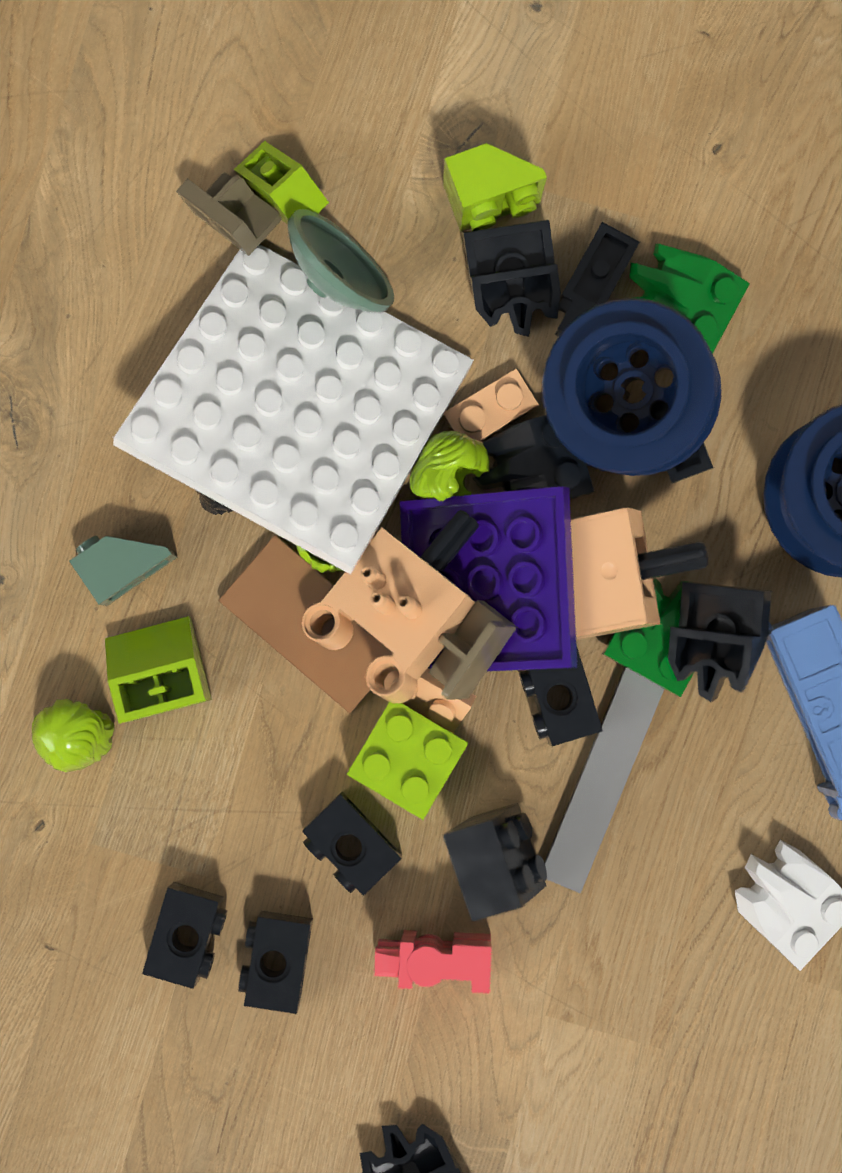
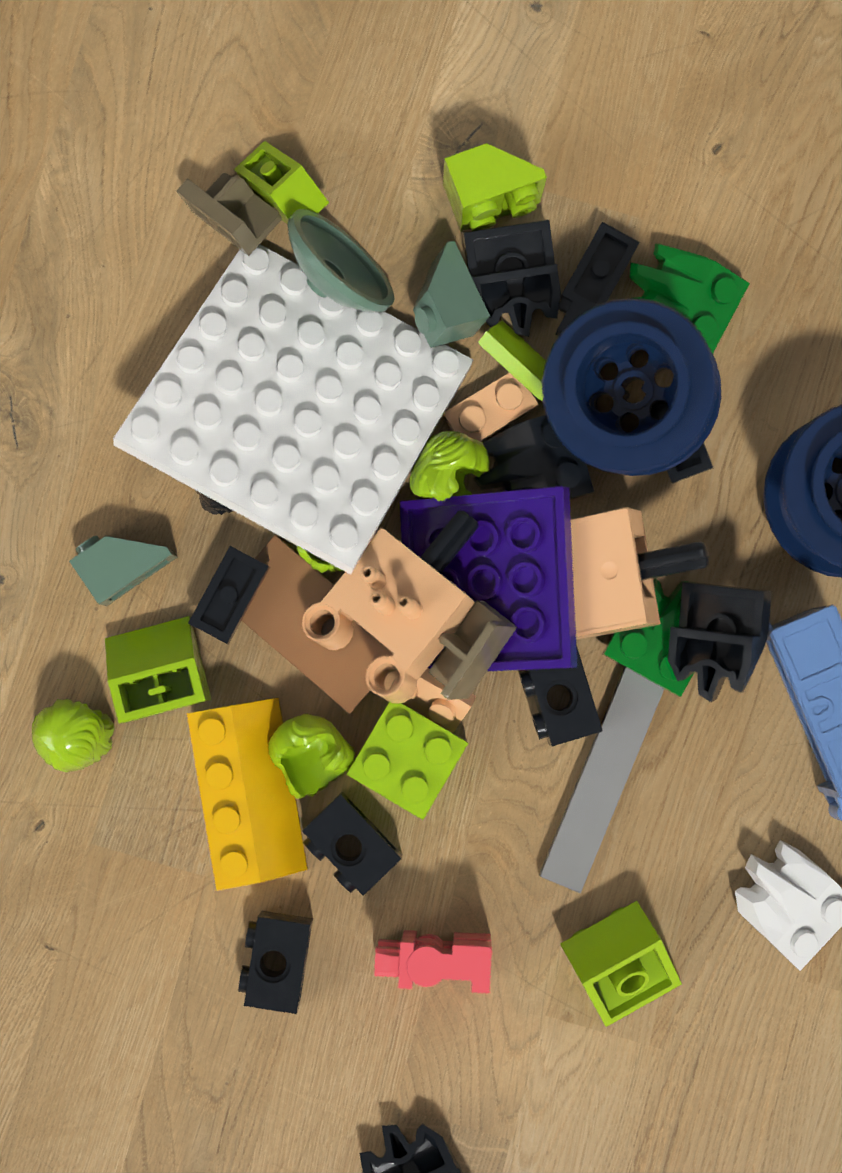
black brick [142,882,228,989] -> none
black brick [443,803,547,922] -> none
none -> yellow slope [187,698,308,891]
none -> black plate [188,546,270,644]
none -> lime hair [268,714,355,799]
none -> sand green slope [413,241,490,348]
none -> lime tile [478,320,546,401]
none -> lime slope [560,901,682,1027]

